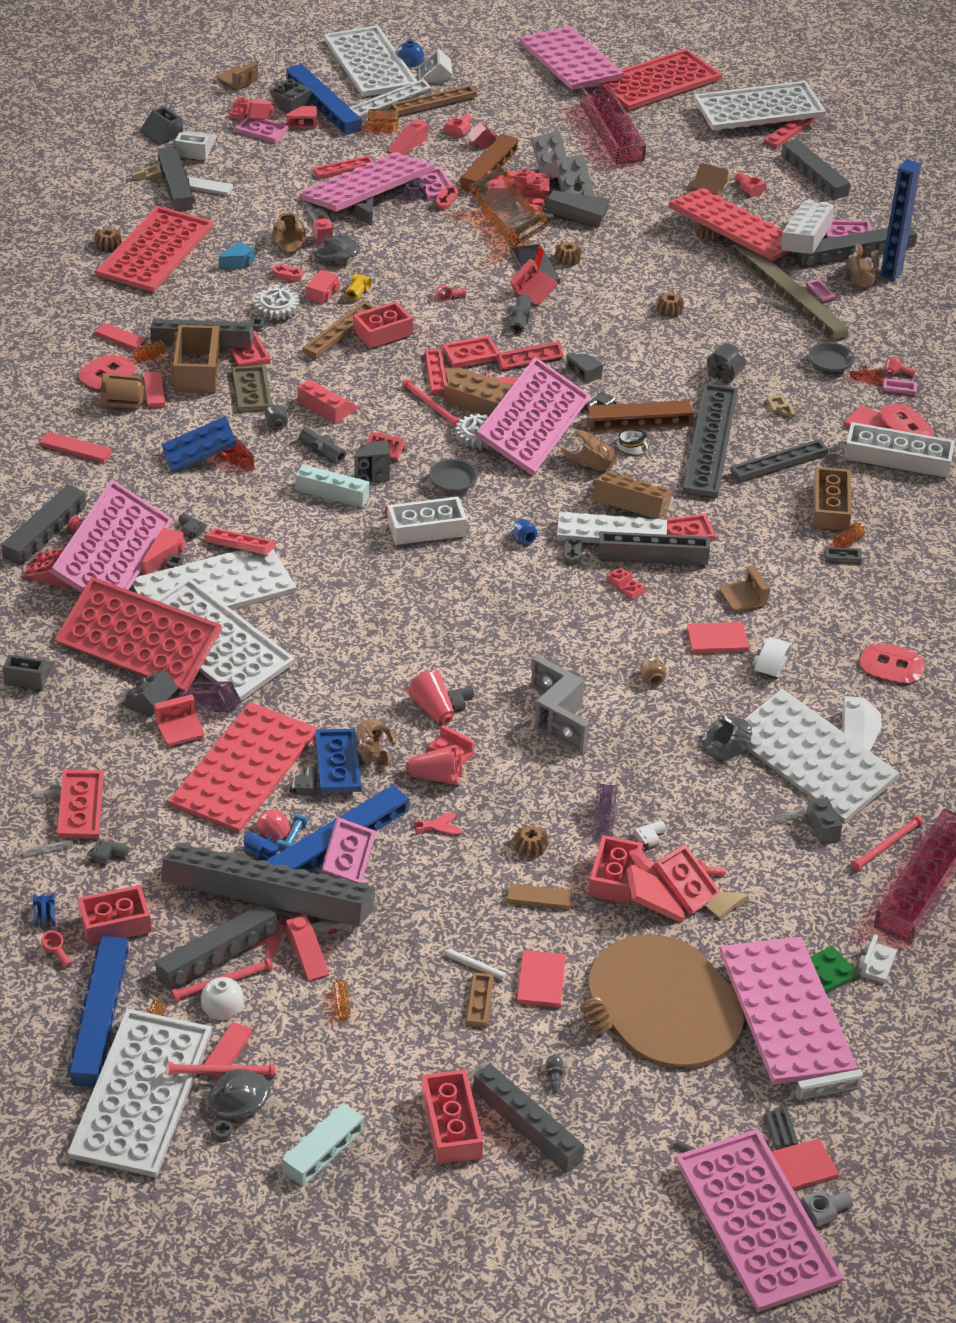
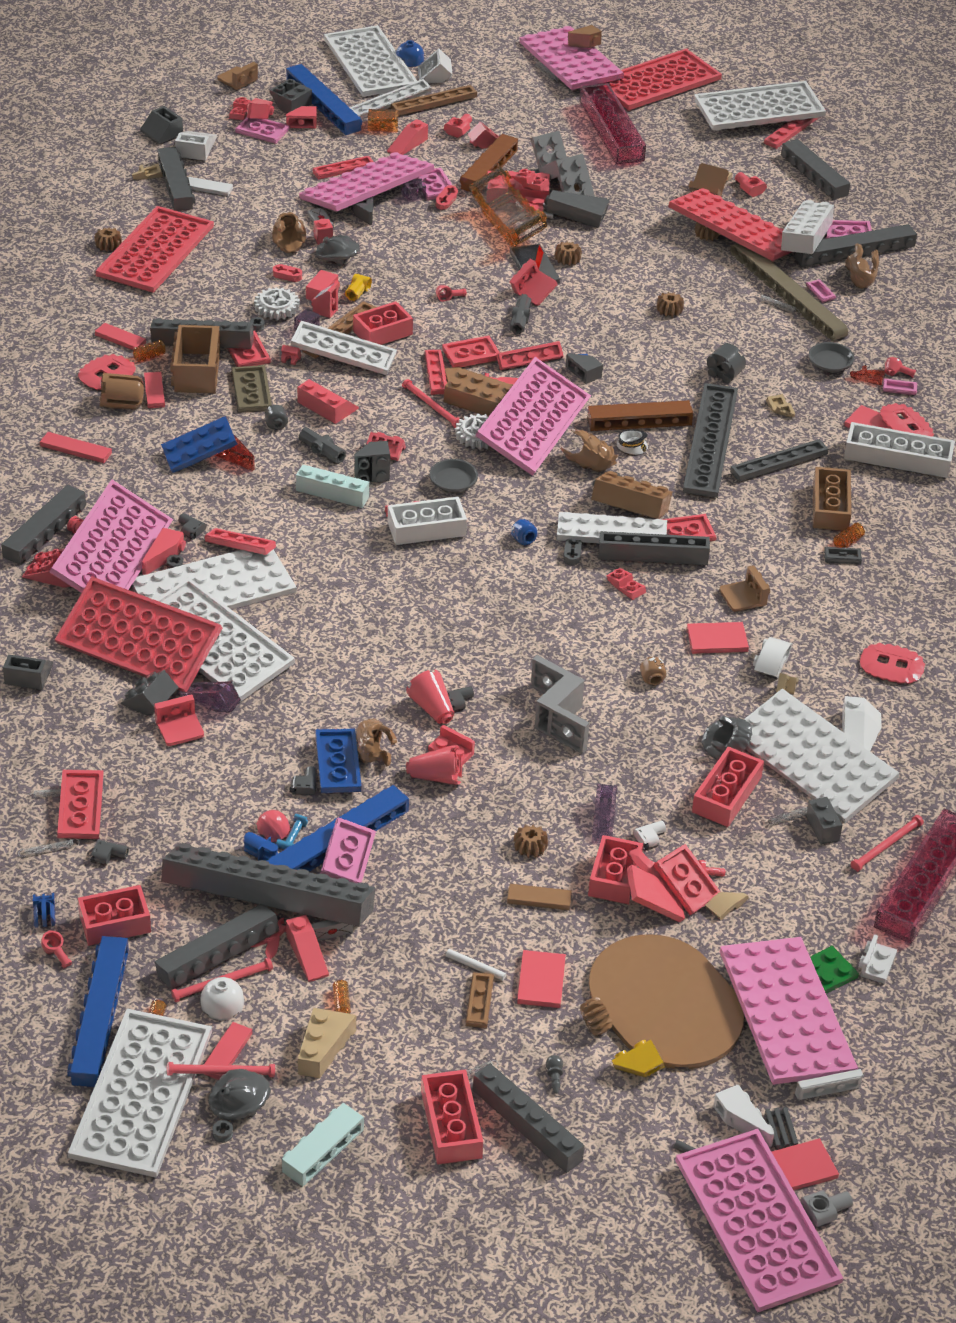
coral plate [169,702,319,833] -> none
dark azure slope [219,241,255,269] -> none
coral piece [414,812,462,835] -> none
dark grey piece [584,392,617,411] -> none
blue brick [880,159,921,281] -> none
none -> coral tile [281,345,302,365]
none -> white plate [290,321,397,375]
none -> clear purple brick [294,309,320,331]
none -> tan wedge [298,1008,356,1078]
none -> coral slope [311,283,338,318]
none -> medium nougat slope [568,25,602,48]
none -> yellow slope [612,1040,665,1077]
none -> coral brick [692,747,764,827]
none -> white slope [713,1084,774,1147]
none -> tan slope [776,673,799,694]

